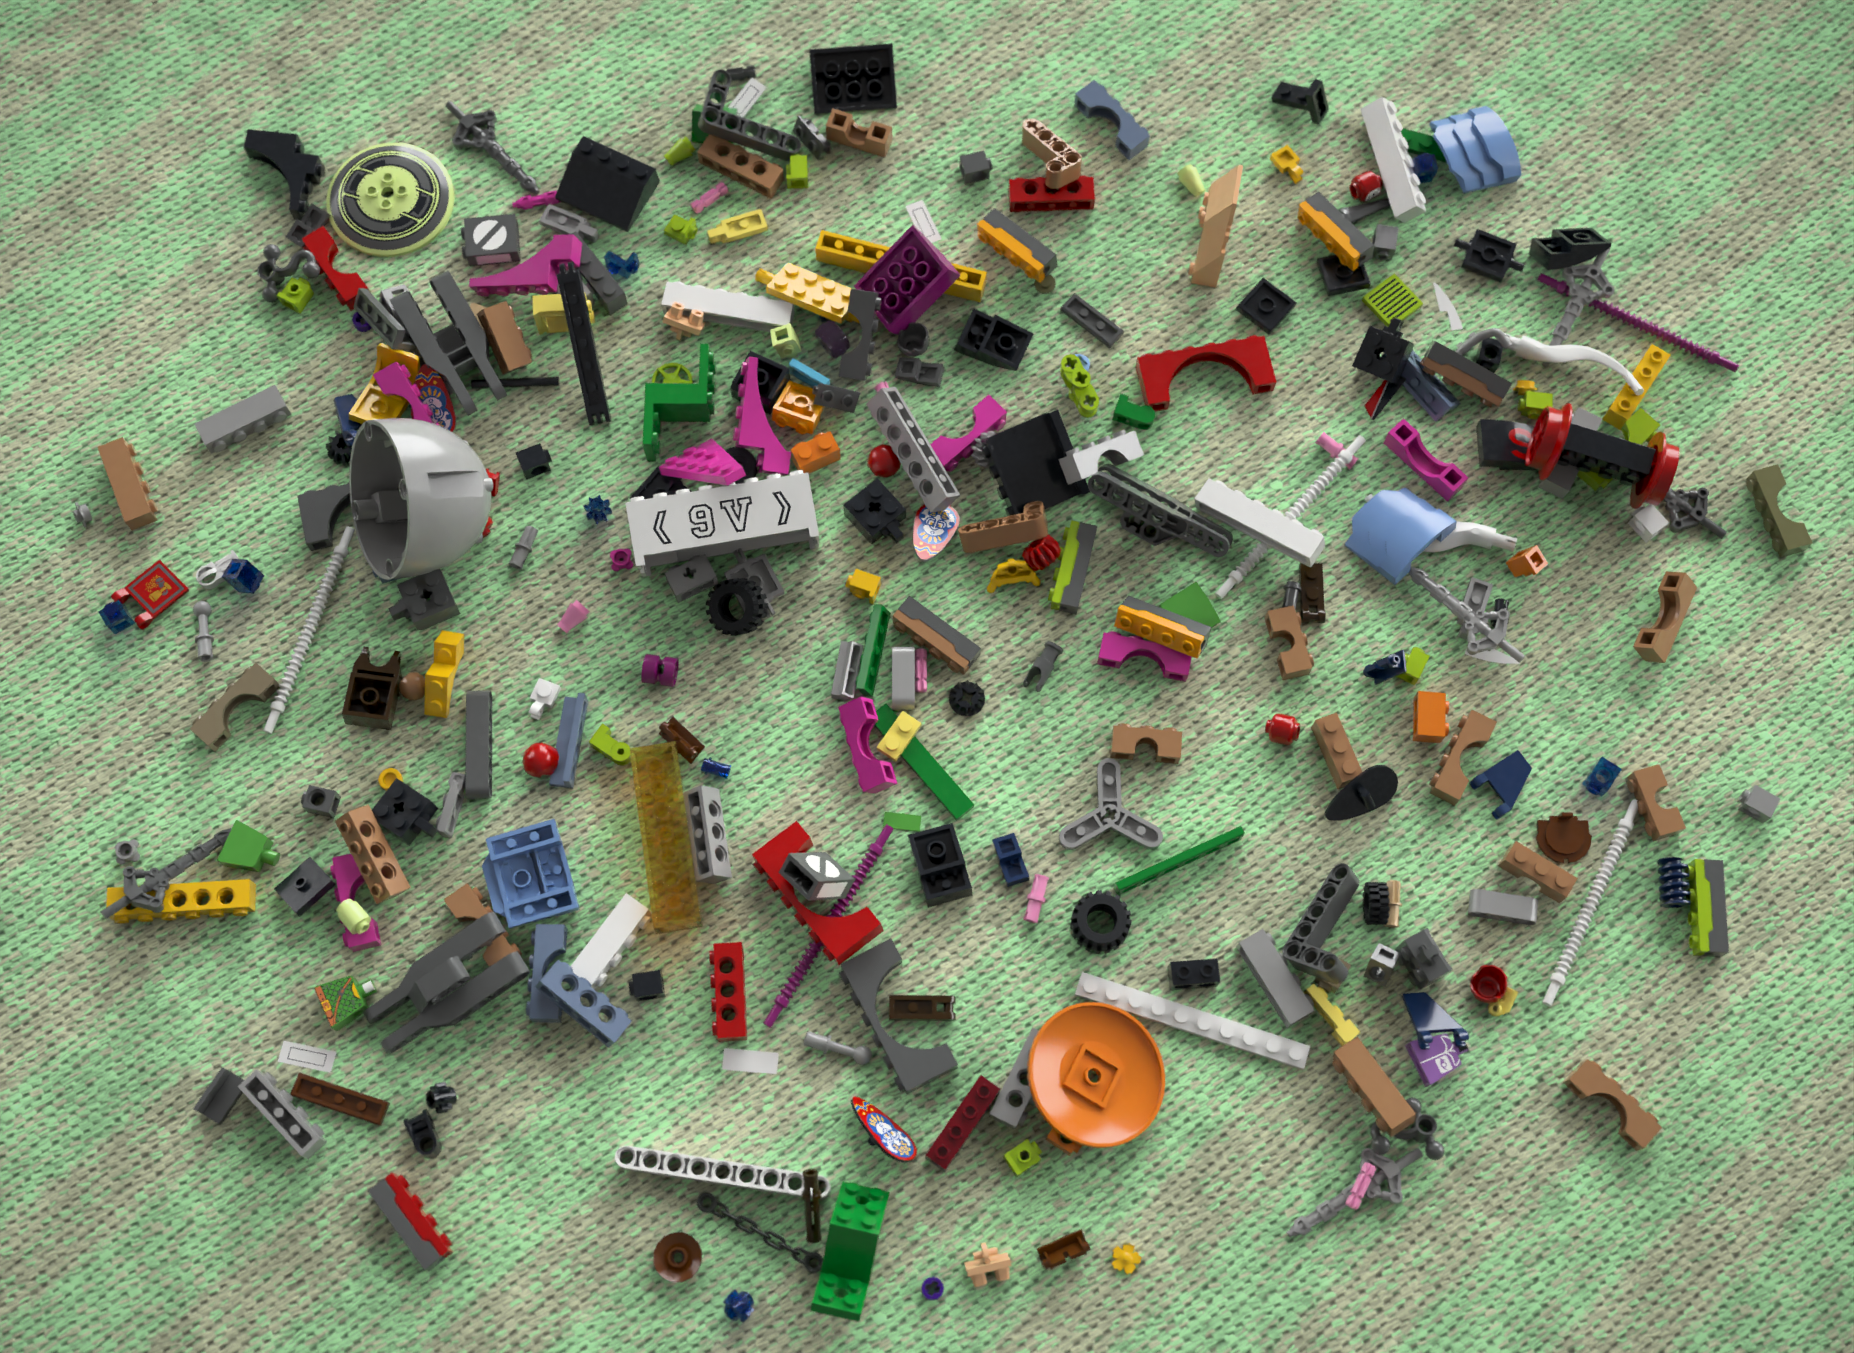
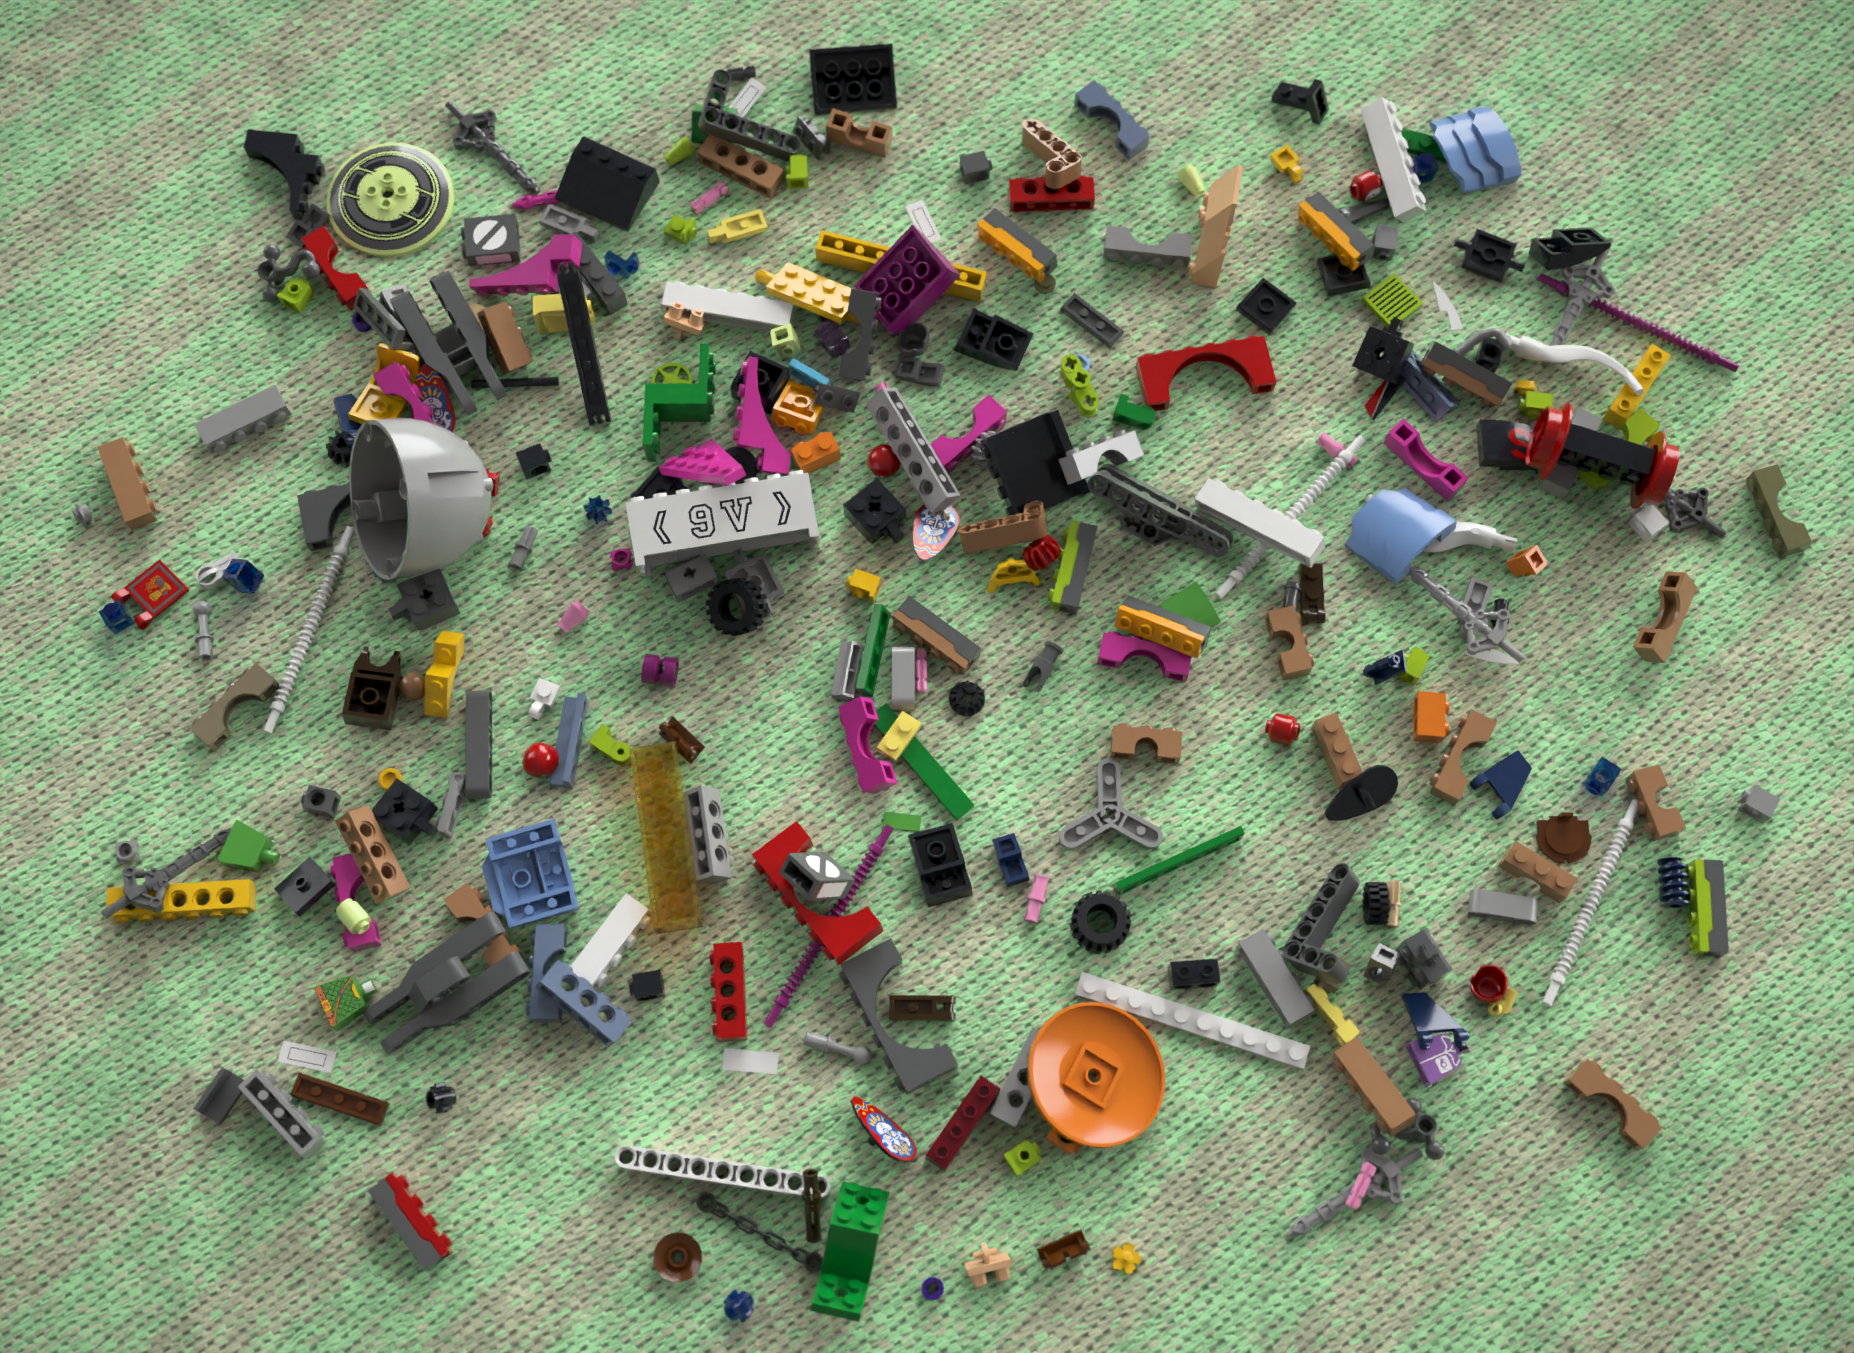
black piece [403,1109,442,1159] -> none
clear blue pin [701,757,731,779] -> none
none -> light grey arch [1103,225,1192,268]

